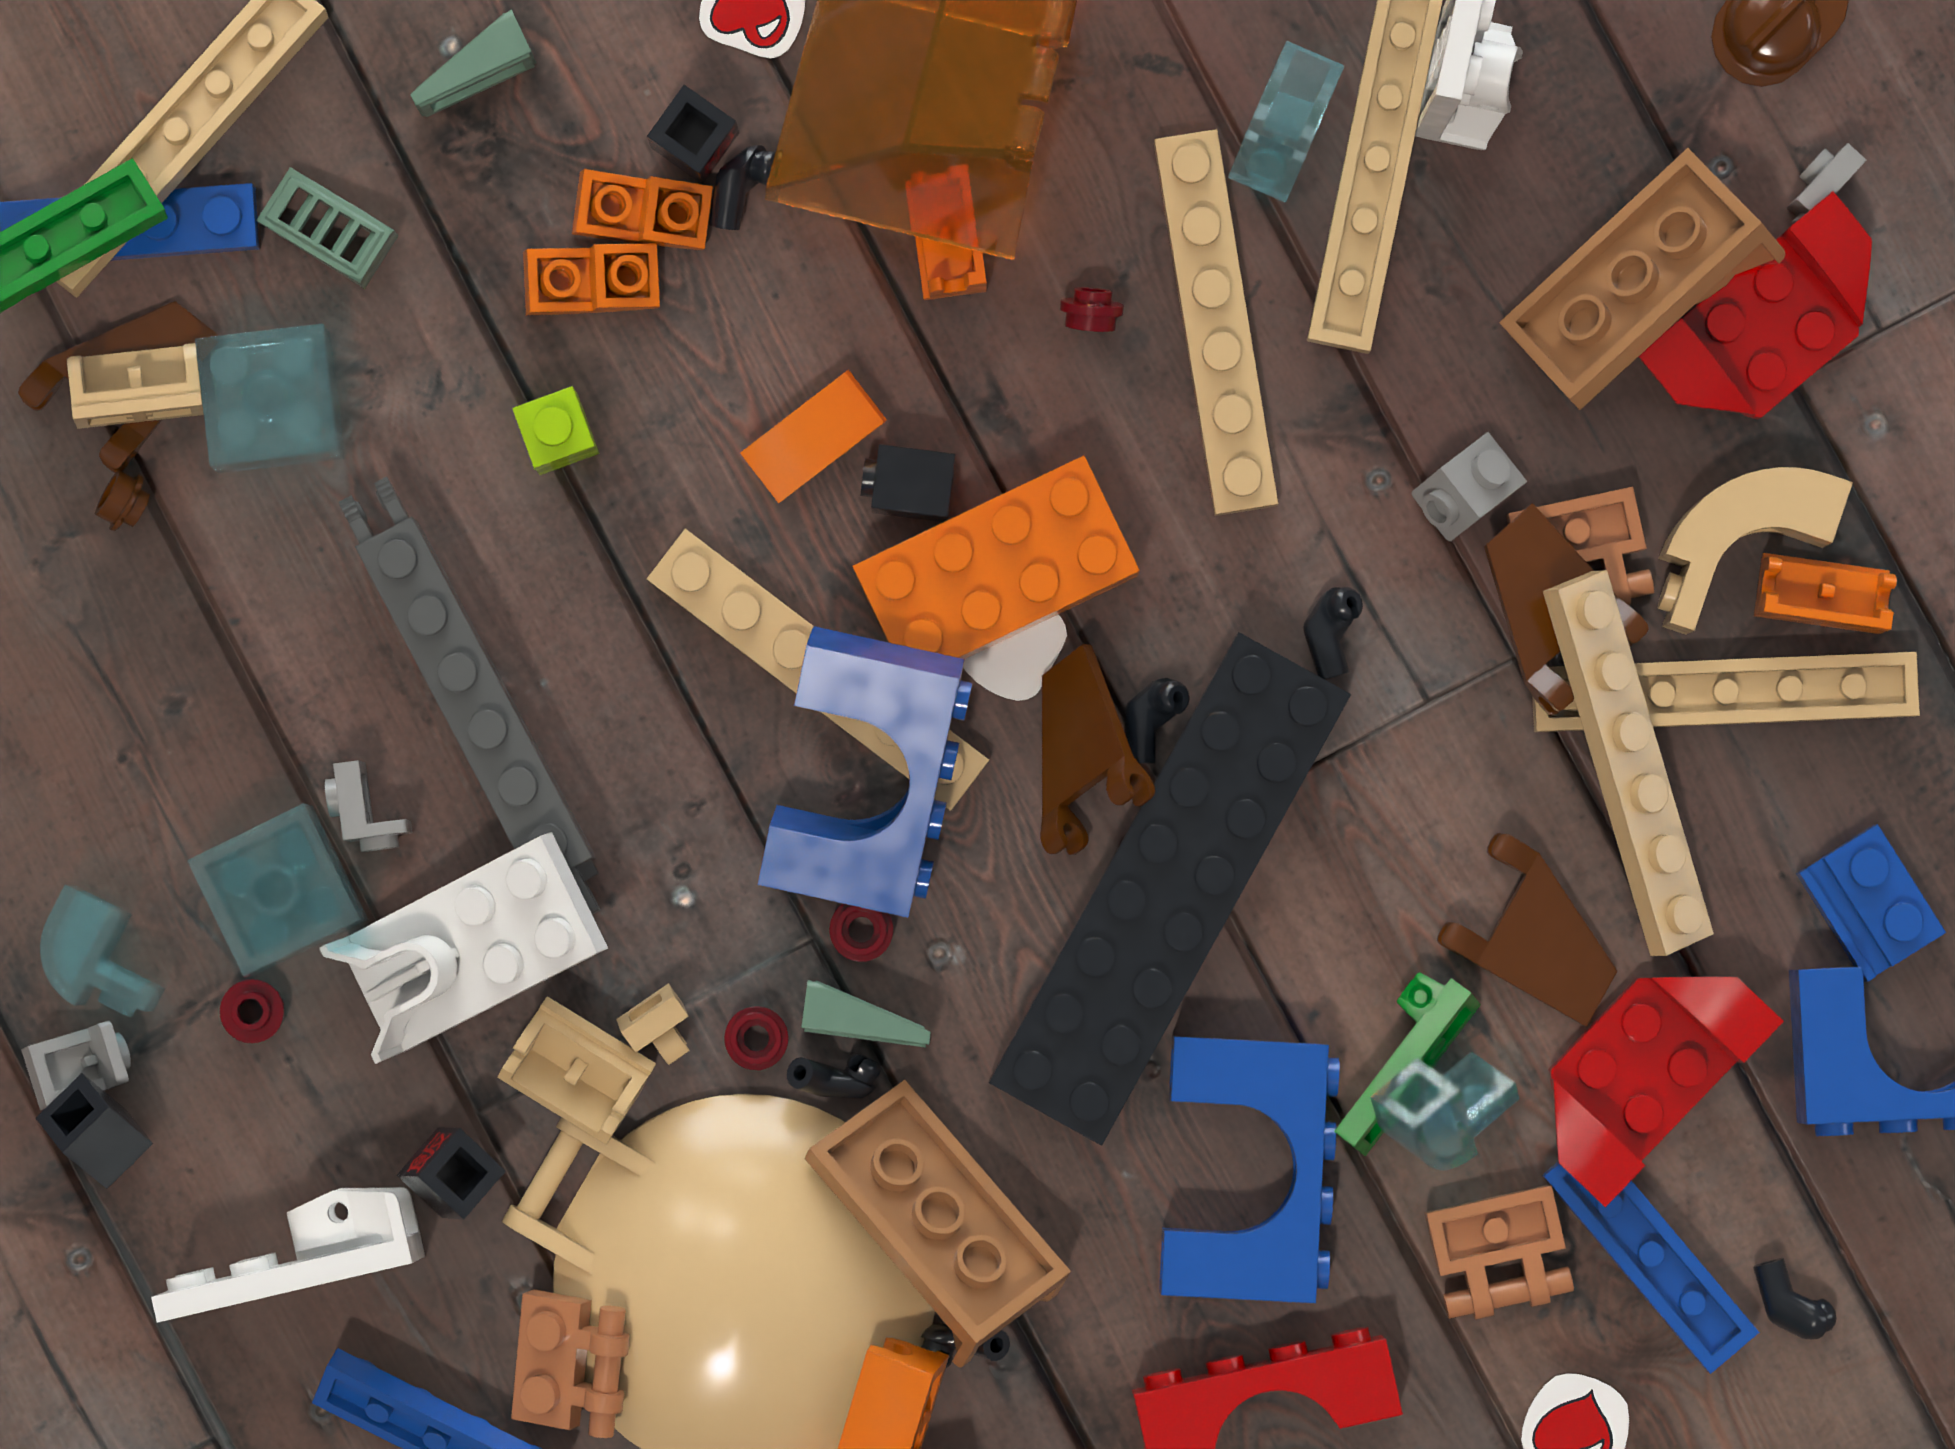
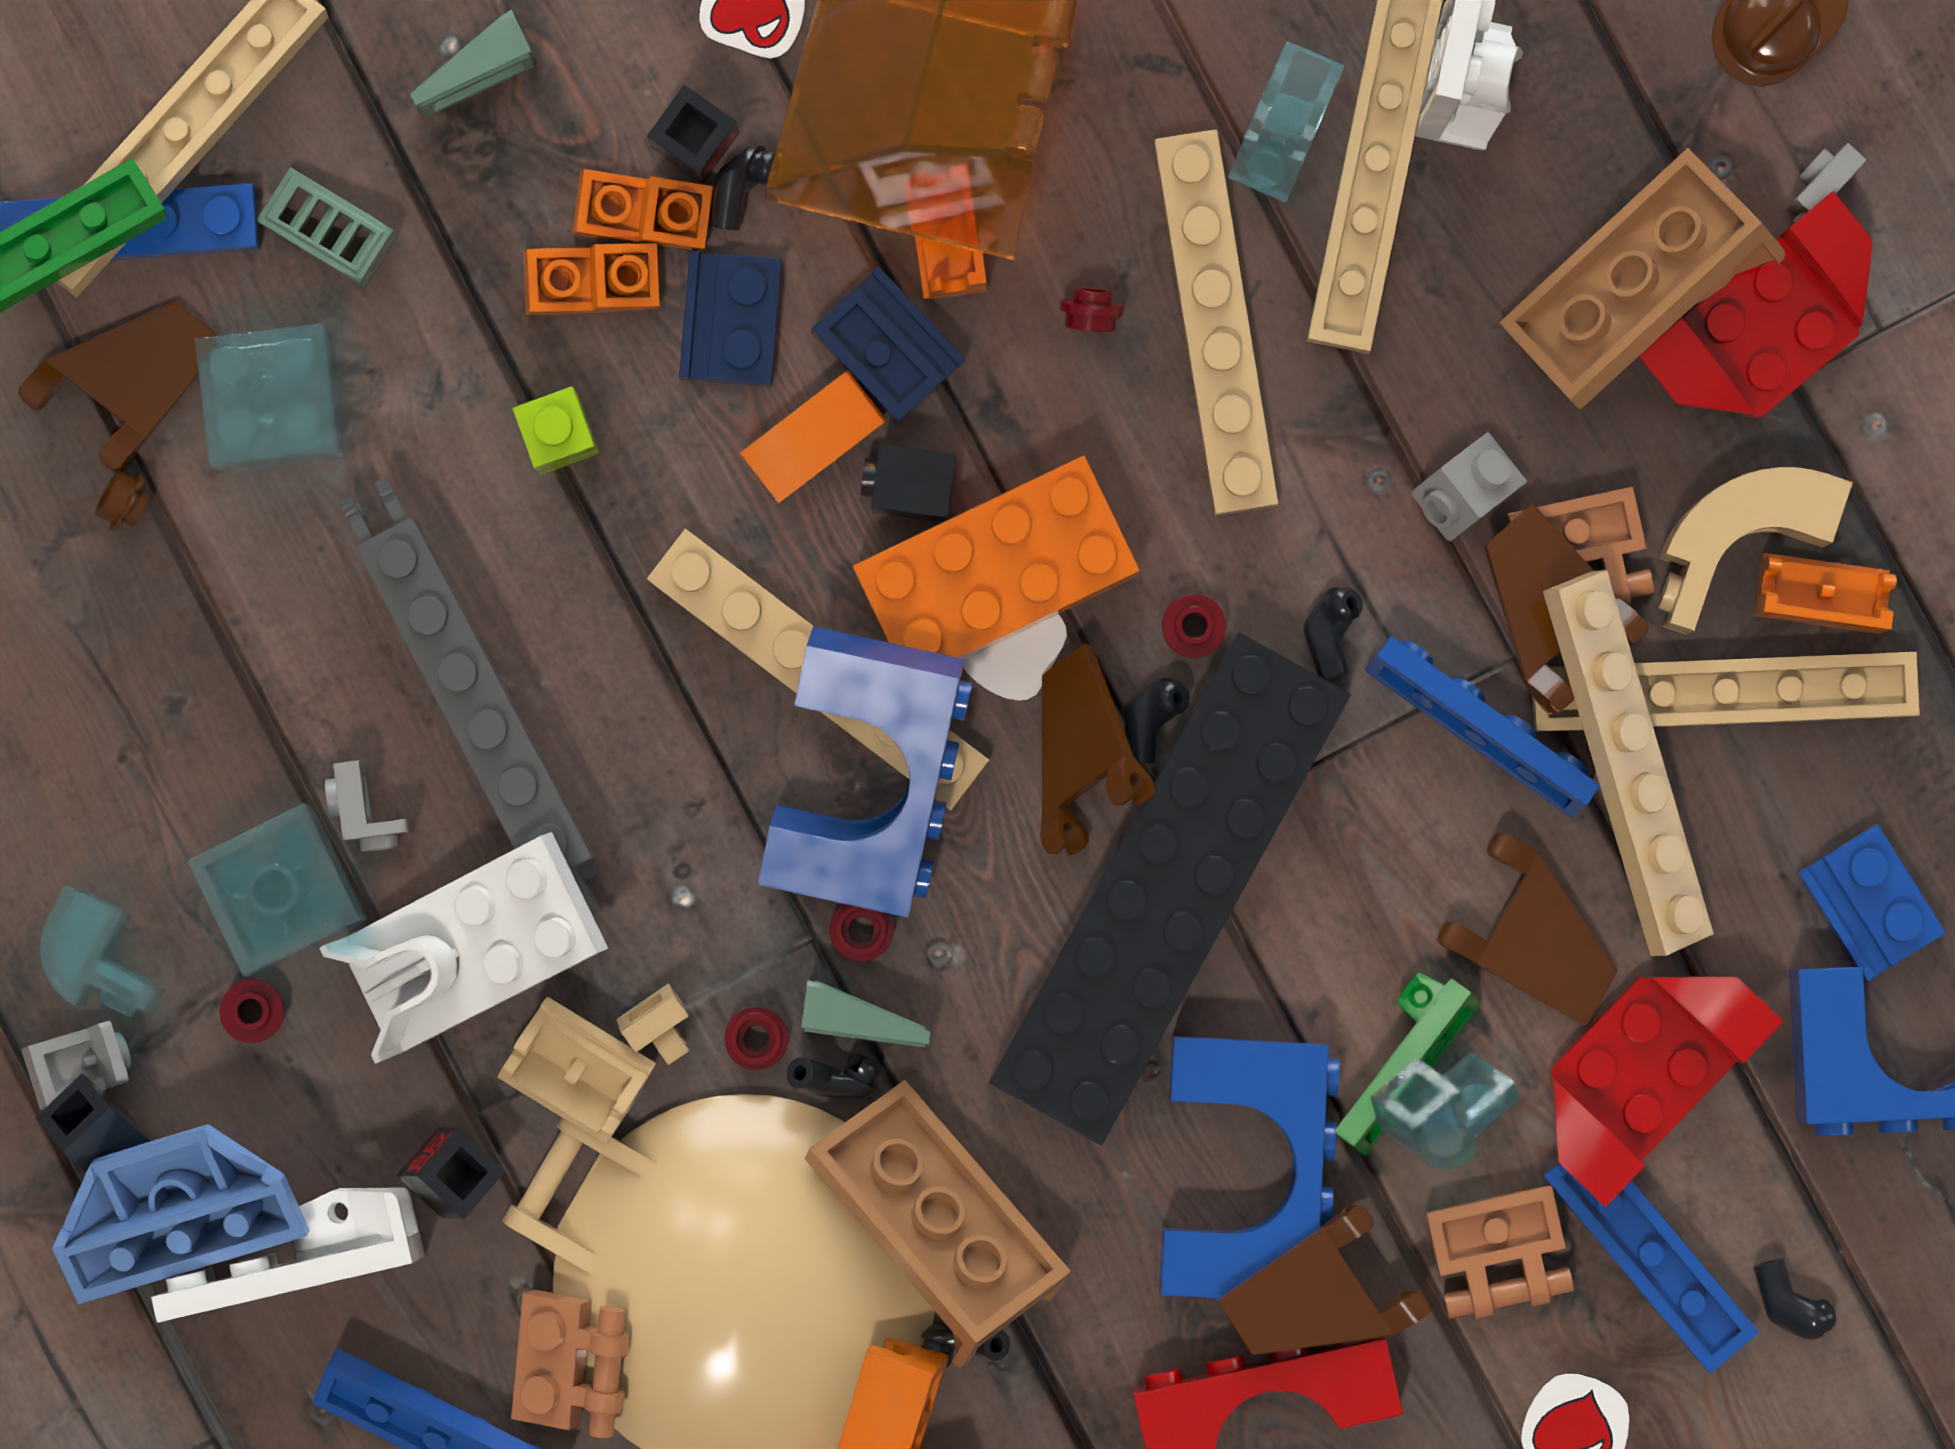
tan hinge [67,343,205,429] -> none
none -> medium blue wedge [52,1124,310,1304]
none -> dark blue plate [679,251,783,387]
none -> dark blue plate [811,266,966,424]
none -> dark red plate [1162,594,1226,658]
none -> reddish brown flag [1215,1204,1431,1355]
none -> blue plate [1364,636,1600,819]

